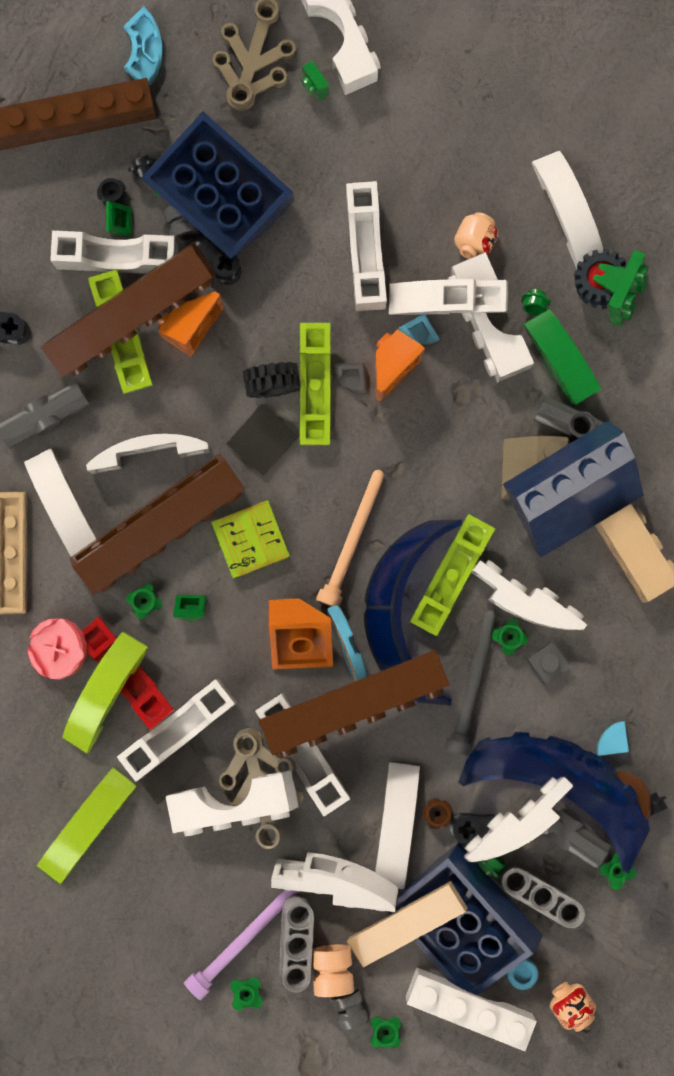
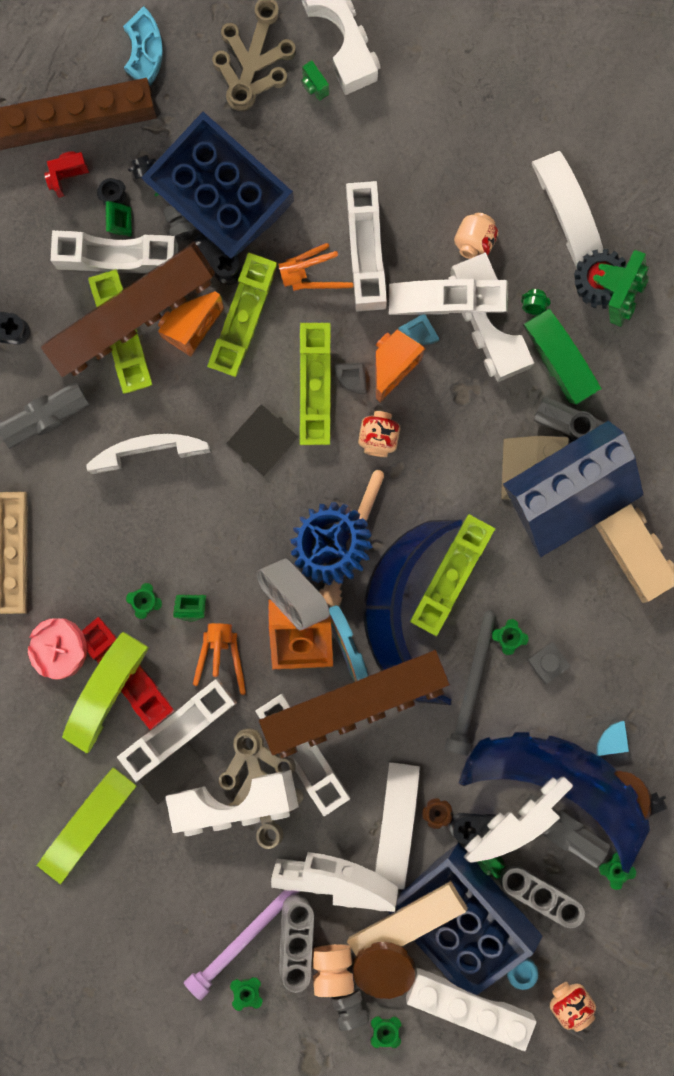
white slope [24,448,97,557] -> none
reddish brown brick [70,453,245,595] -> none
lime tile [211,500,290,579] -> none
black tyre [243,362,301,398] -> none
white slope [472,560,587,630] -> none
none -> red bracket [44,151,89,198]
none -> orange plant [193,623,246,695]
none -> lime slope [207,252,277,377]
none -> light grey beam [257,558,330,630]
none -> orange plant [279,243,354,291]
none -> blue gear [290,502,373,585]
none -> reddish brown tile [353,942,415,999]
none -> light nougat head [358,411,400,457]

